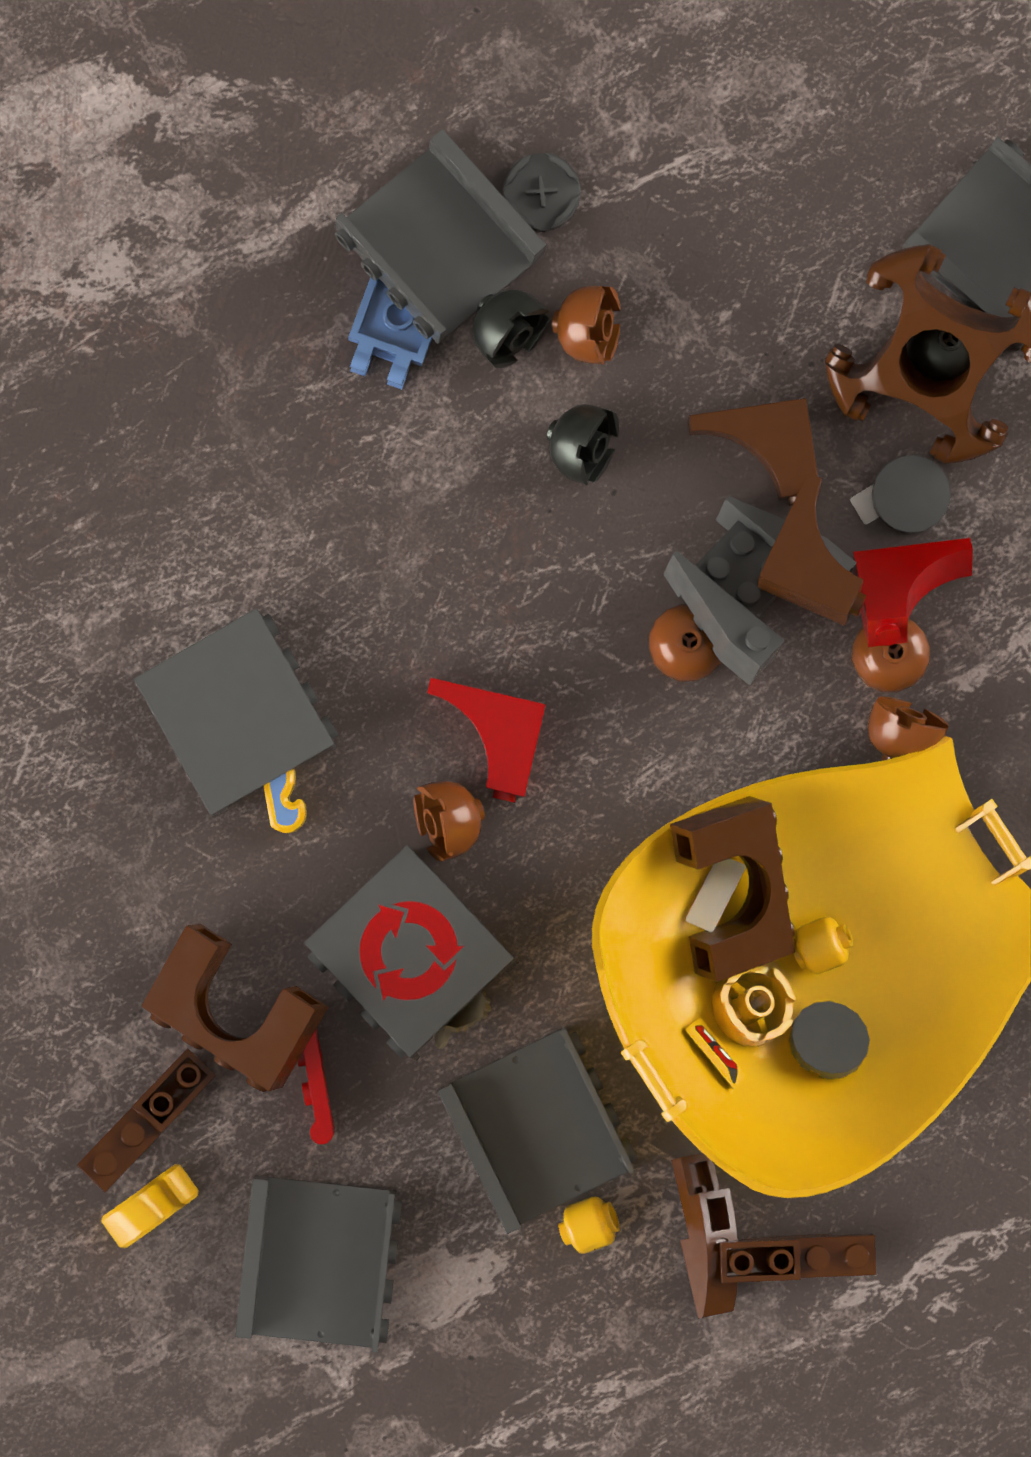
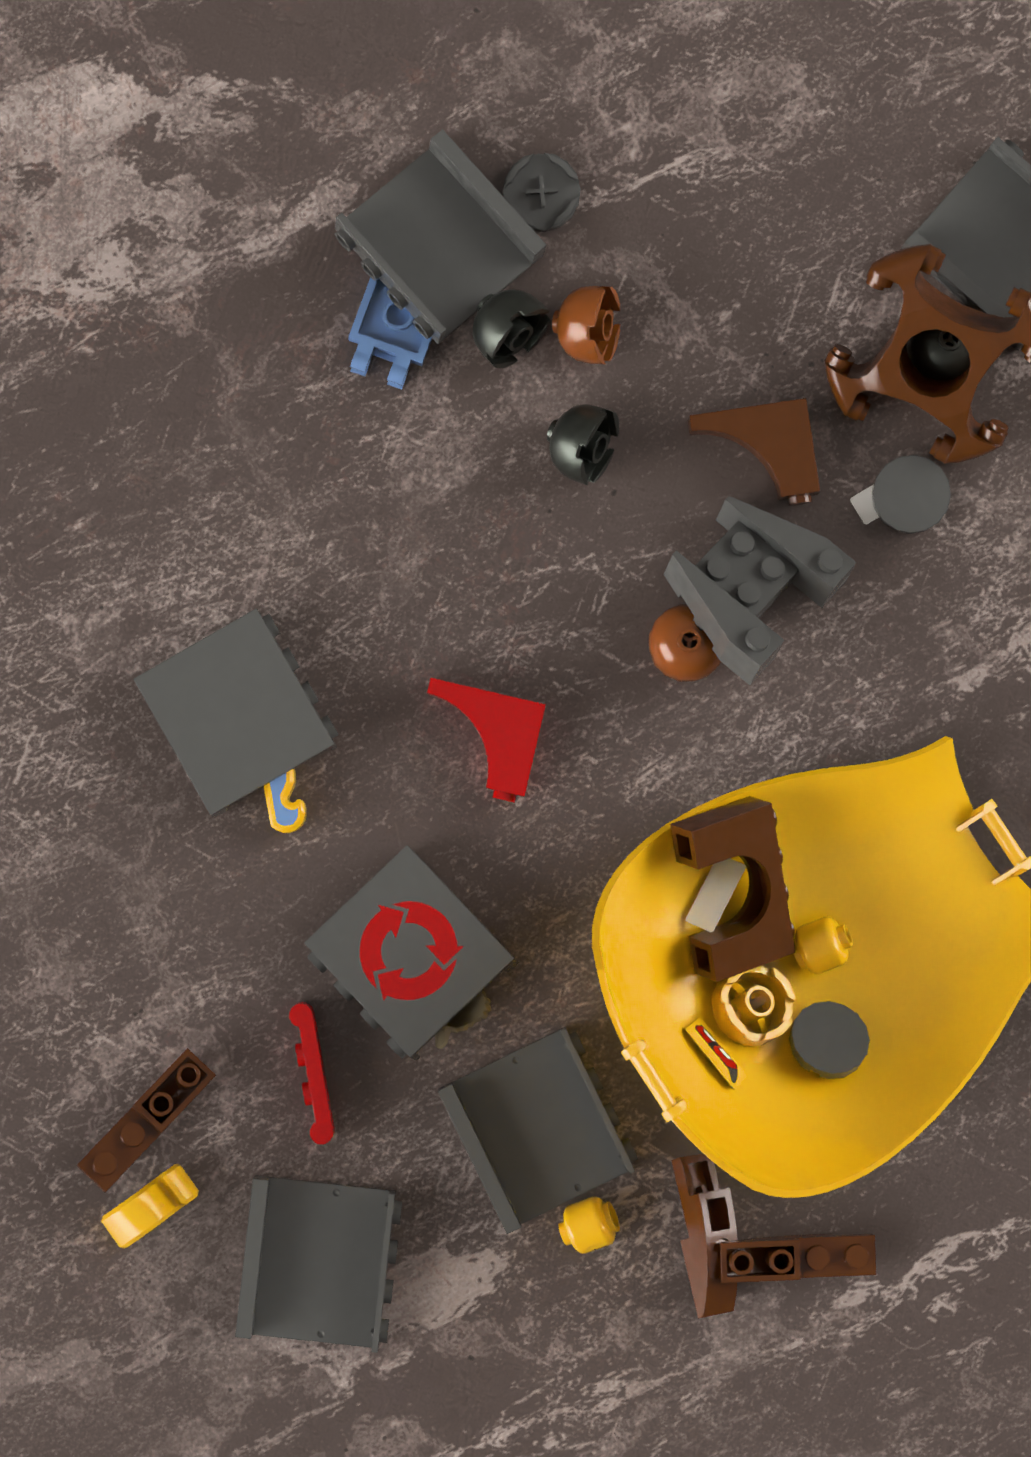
reddish brown arch [141,923,328,1092] -> none
dark orange cylinder [413,781,485,862] -> none
reddish brown arch [758,472,867,626] -> none
dark orange cylinder [851,619,930,693] -> none
red arch [853,538,973,647] -> none
dark orange cylinder [868,696,949,760] -> none

